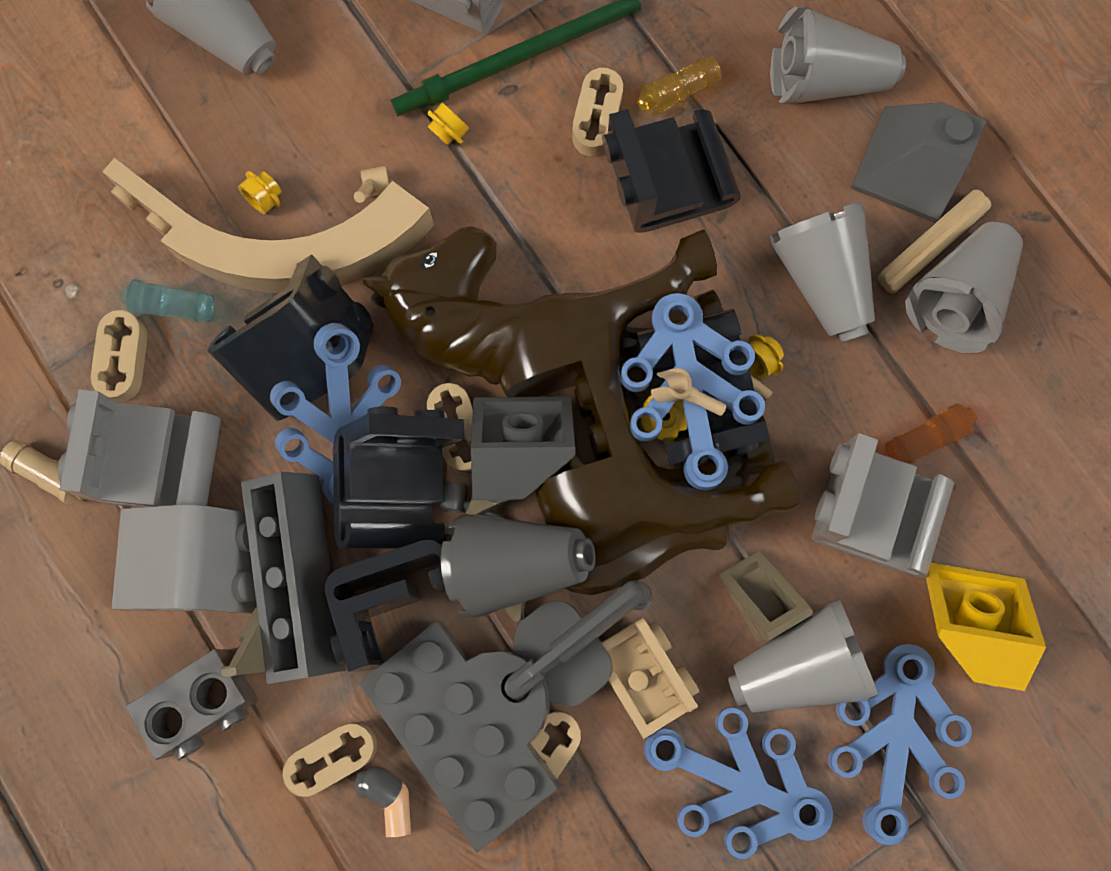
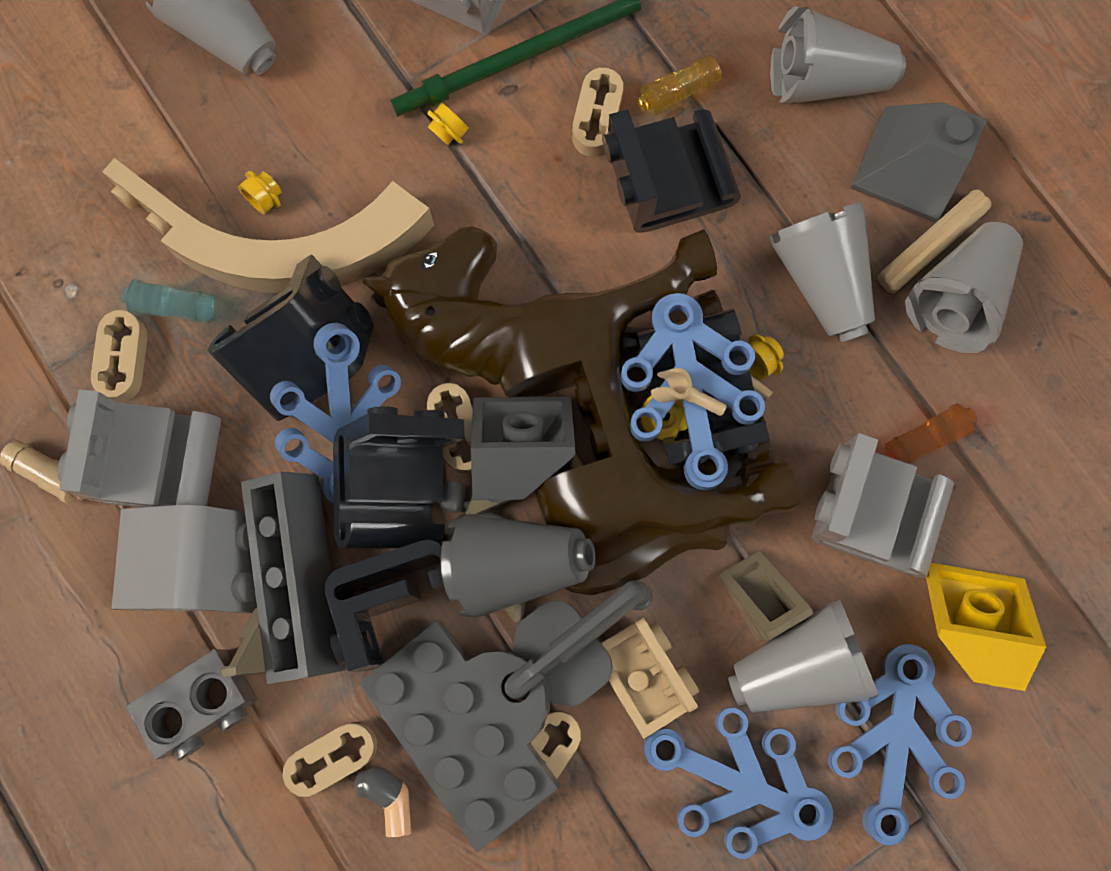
tan hand [354,166,389,203] -> none

